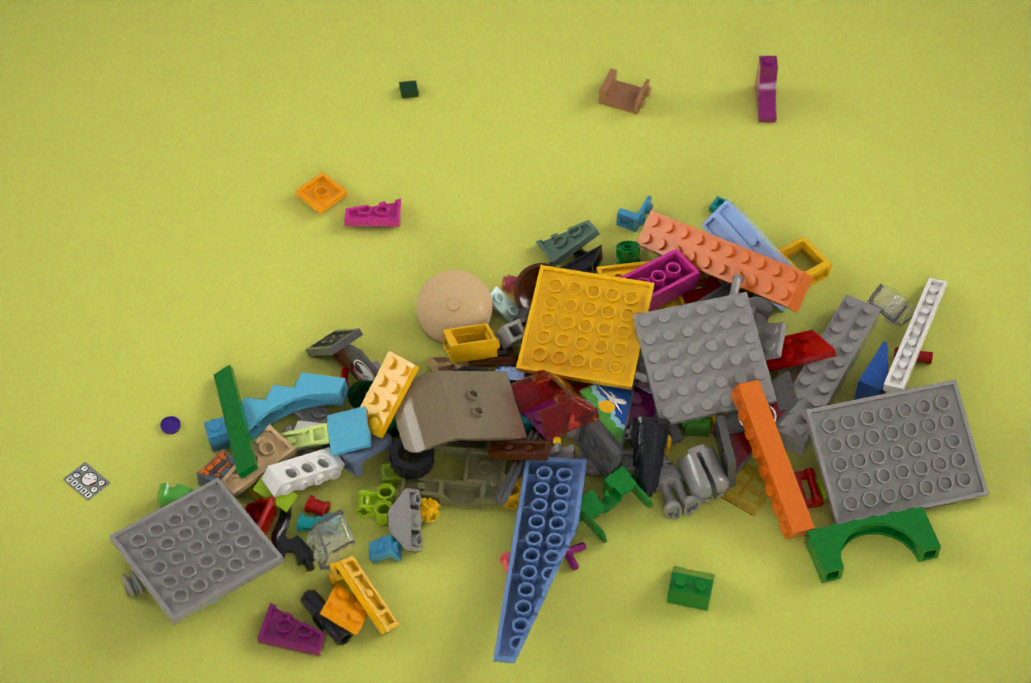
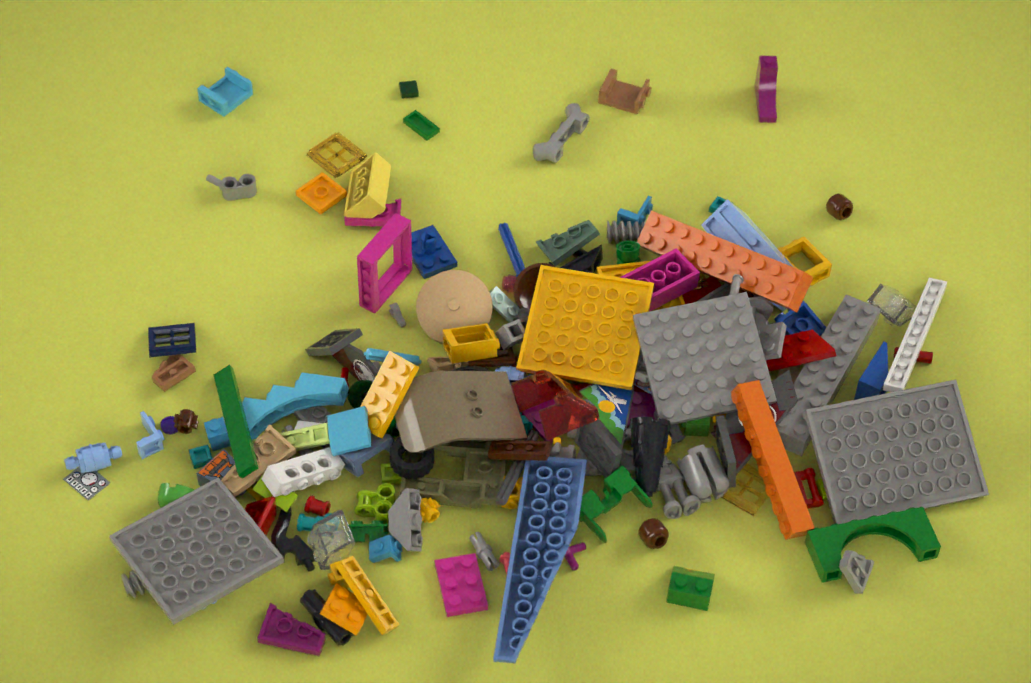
none -> light blue piece [64,442,122,473]
none -> light blue bracket [136,411,165,459]
none -> dark blue piece [148,323,196,357]
none -> medium nougat wing [152,354,196,392]
none -> reddish brown gear [173,409,199,434]
none -> teal tile [189,445,213,469]
none -> medium azure panel [197,67,253,117]
none -> light grey beam [206,174,257,201]
none -> clear yellow piece [307,132,367,178]
none -> light yellow slope [344,152,391,219]
none -> green hinge [346,521,388,542]
none -> dark pink window [357,213,412,313]
none -> medium azure axle [364,348,421,366]
none -> light grey piece [389,303,406,327]
none -> green tile [403,110,440,141]
none -> blue plate [412,225,457,279]
none -> dark pink plate [435,553,488,617]
none -> light grey pin [469,532,499,571]
none -> blue axle [498,223,525,278]
none -> light grey plate [533,103,590,163]
none -> light grey piece [607,220,645,244]
none -> reddish brown head [638,518,669,549]
none -> blue plate [774,301,827,336]
none -> reddish brown head [826,193,853,220]
none -> light grey wing [839,550,875,594]

